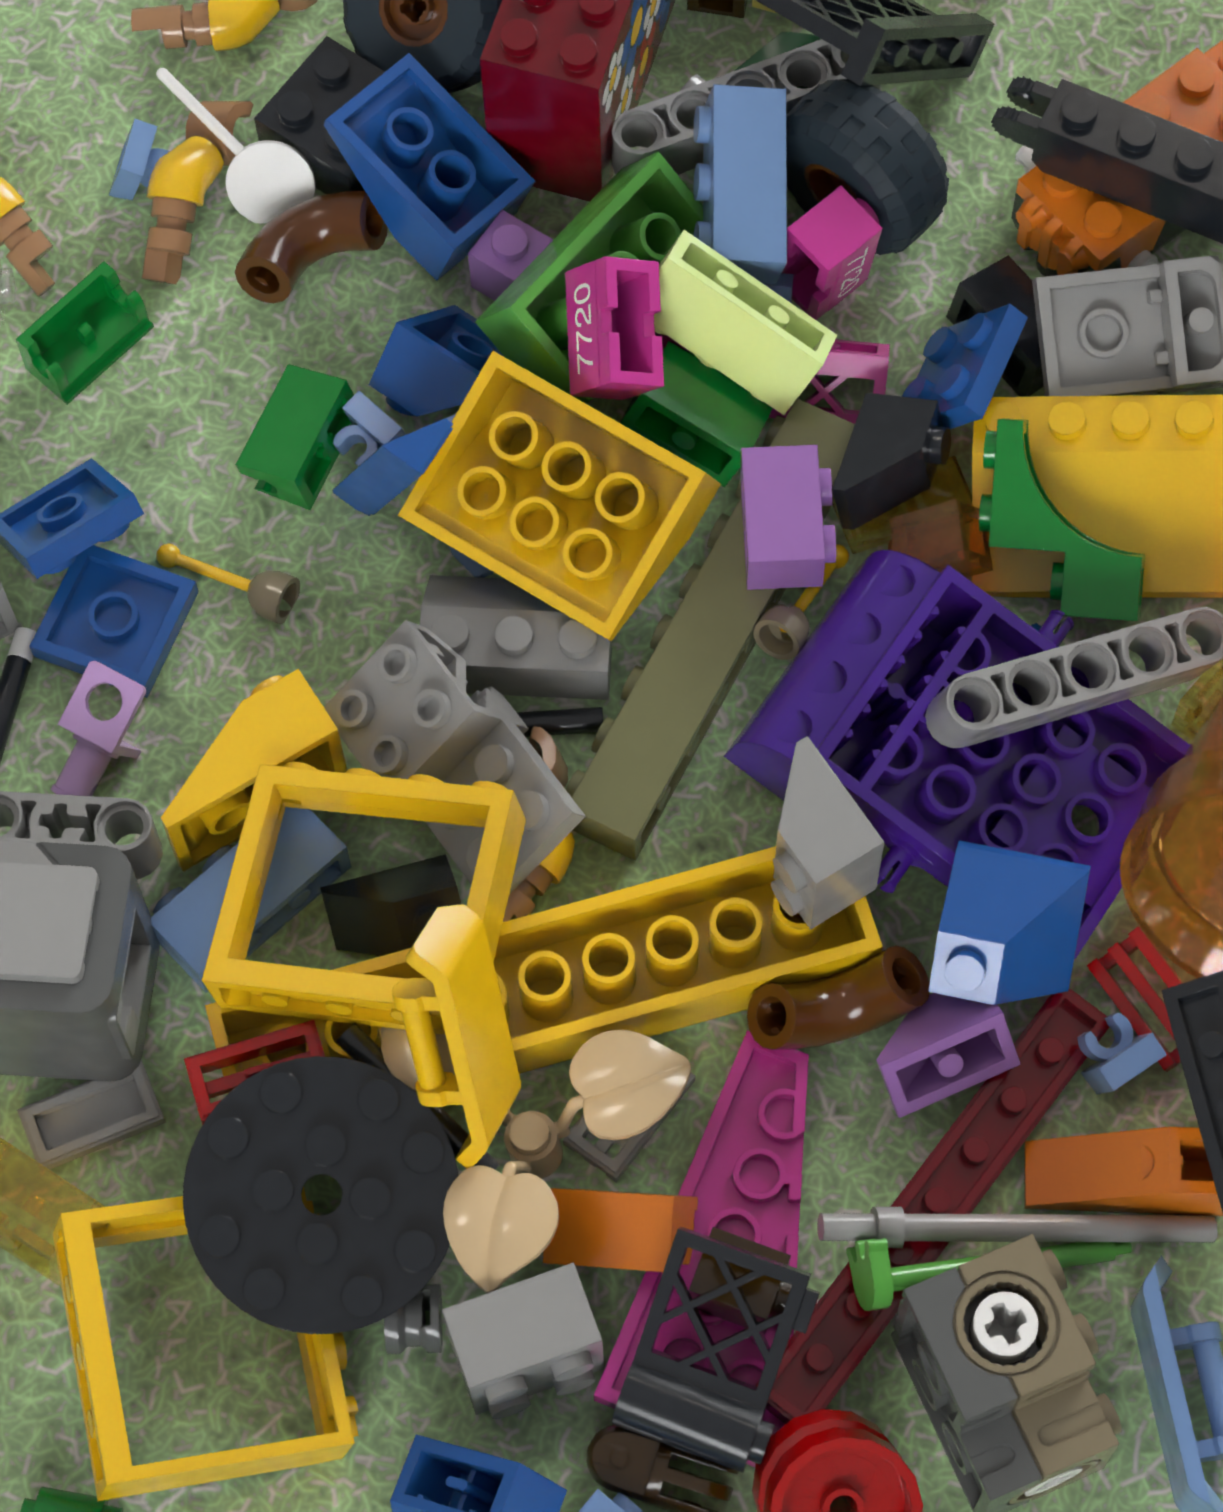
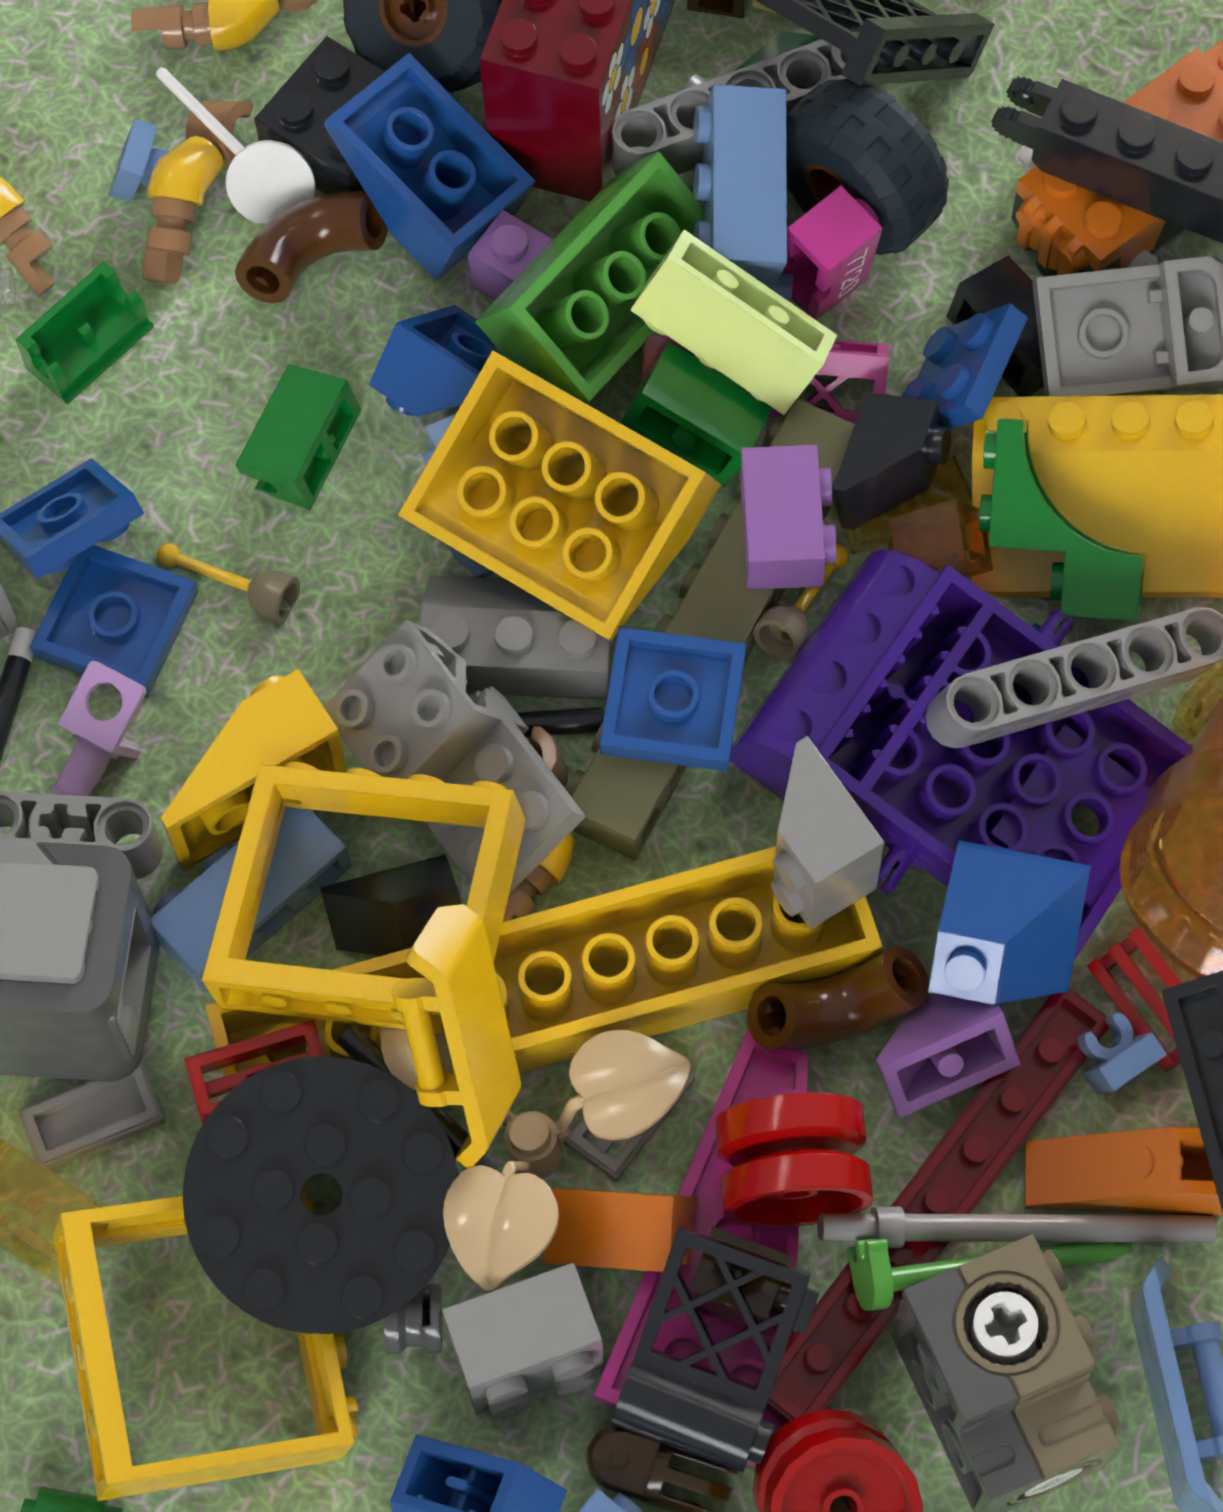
blue slope [332,418,453,516] -> none
medium blue tile [333,391,406,467] -> none
dark pink brick [565,256,664,400] -> none
none -> blue plate [600,627,746,772]
none -> red wheel [715,1092,873,1228]

